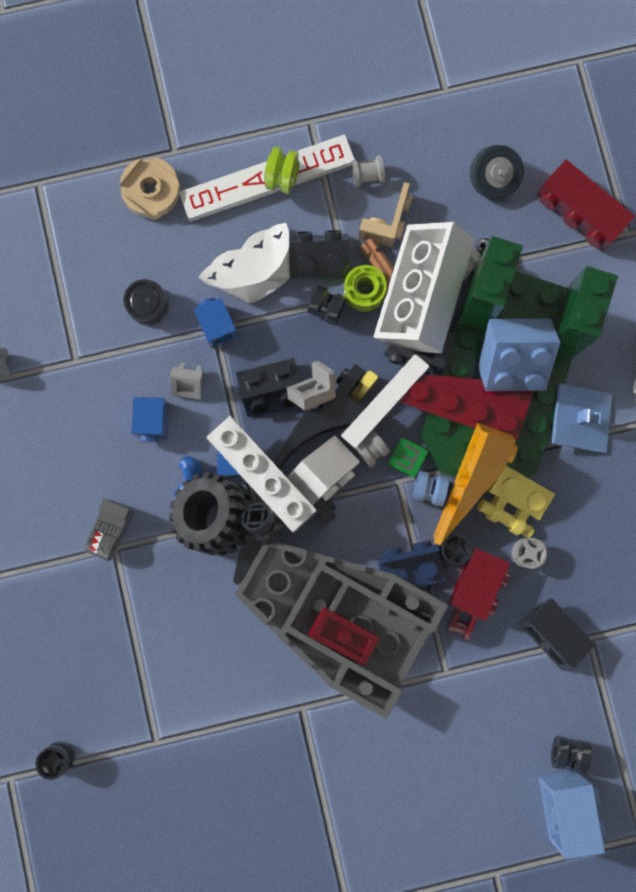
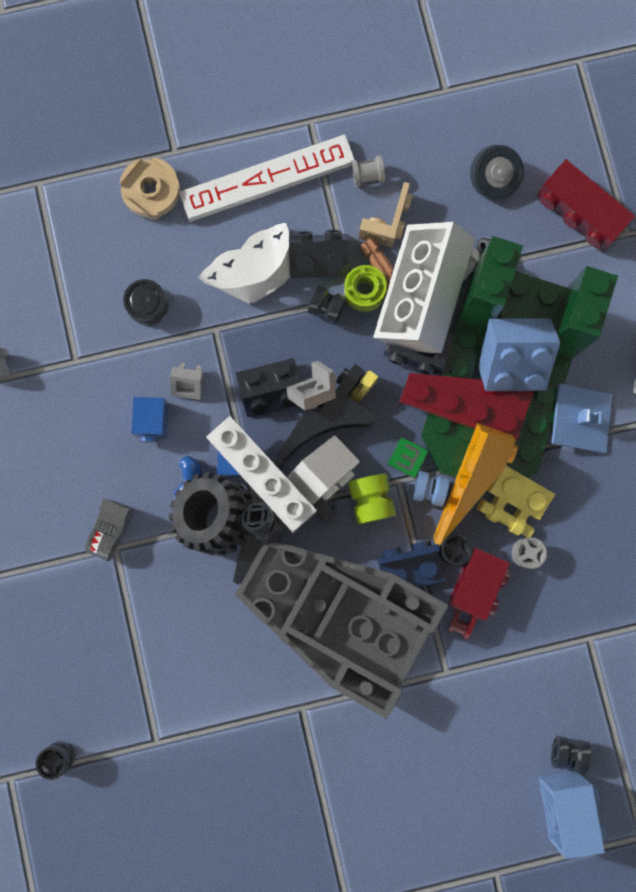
blue brick [194,297,238,348] -> none
lime wheel [264,146,300,194] -> none
dark red plate [308,606,380,666] -> none
white sticker [341,355,429,448] -> none
light grey wheel [353,430,390,468] -> none
black hinge [518,598,595,670] -> none
none -> lime wheel [348,473,396,525]

